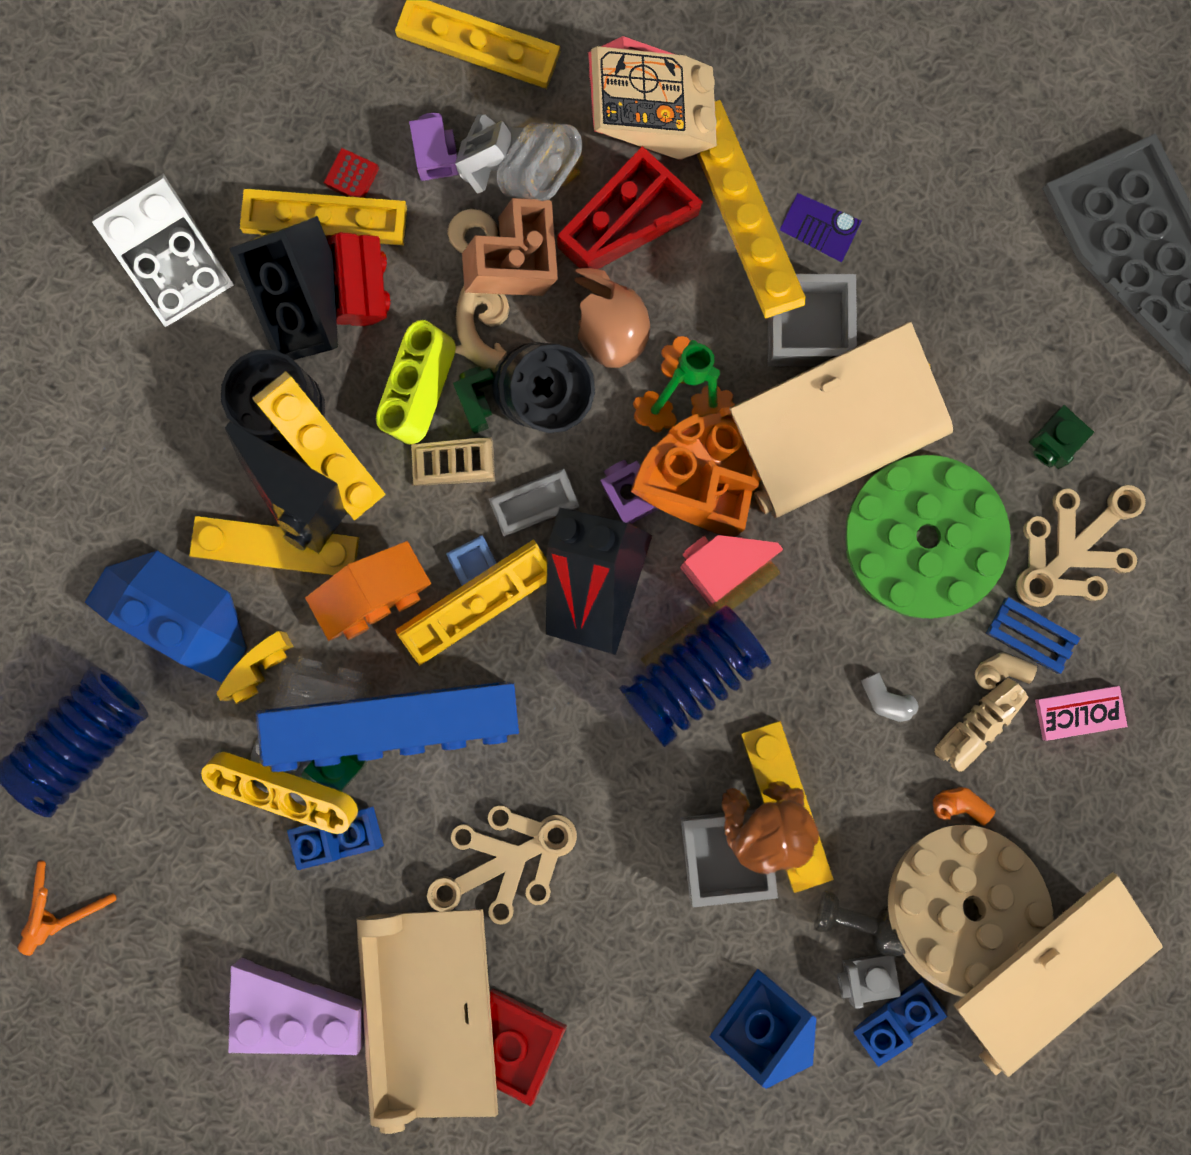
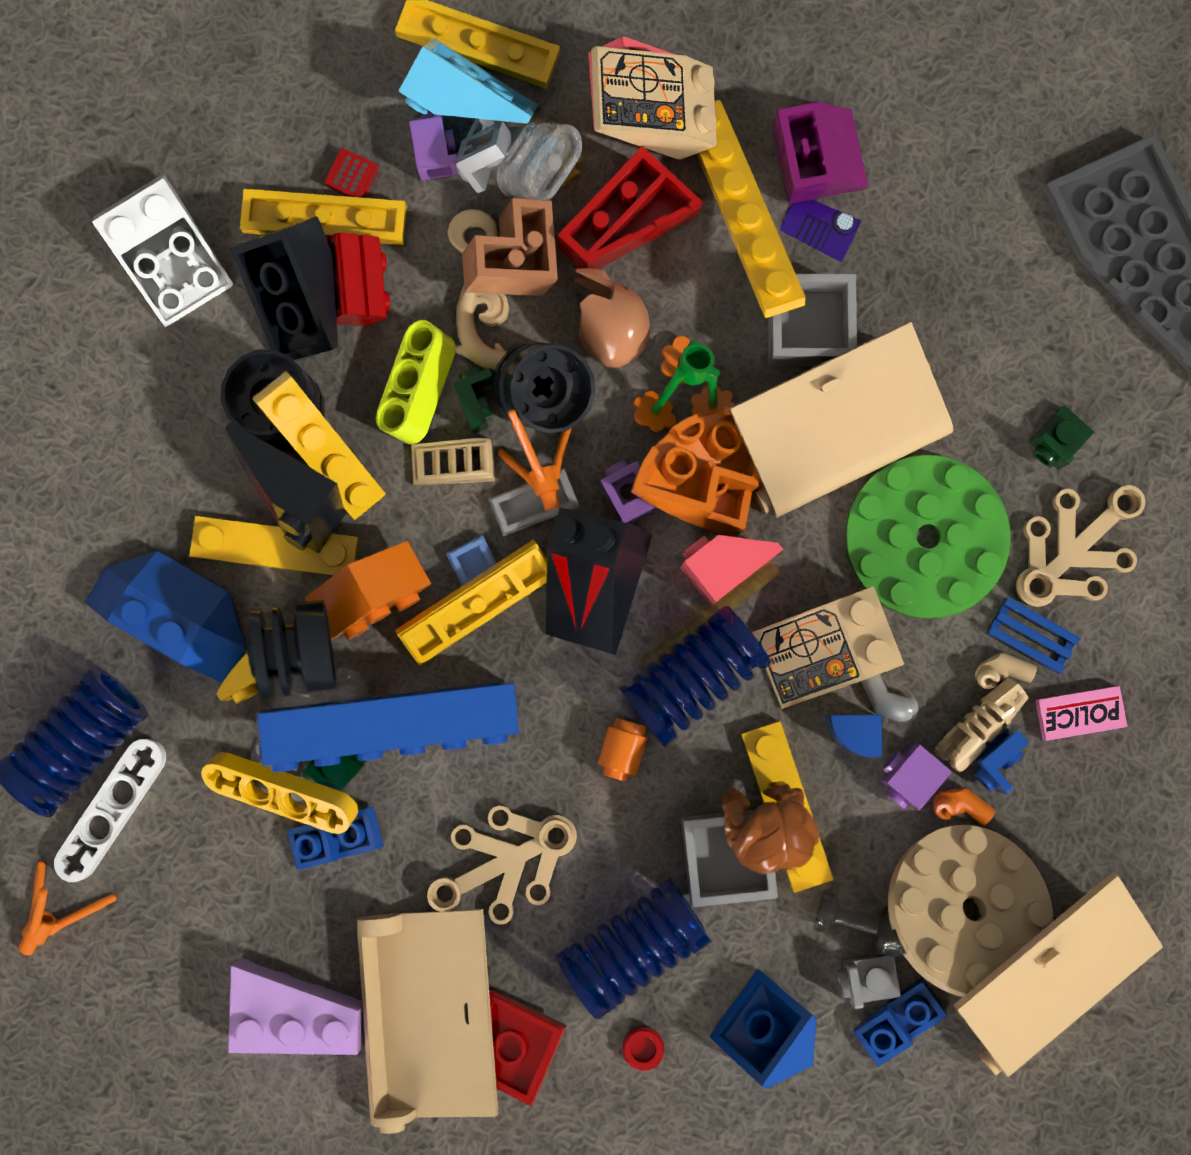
none -> white beam [54,739,166,882]
none -> black wheel [246,600,337,699]
none -> medium azure slope [399,38,538,124]
none -> orange plant [497,409,572,511]
none -> clear blue piece [556,878,712,1020]
none -> orange brick [597,717,648,781]
none -> red tile [622,1026,664,1071]
none -> tan slope [752,586,904,709]
none -> magenta slope [772,102,868,204]
none -> blue brick [825,714,882,757]
none -> medium lavender brick [880,743,952,810]
none -> blue bracket [973,728,1029,794]

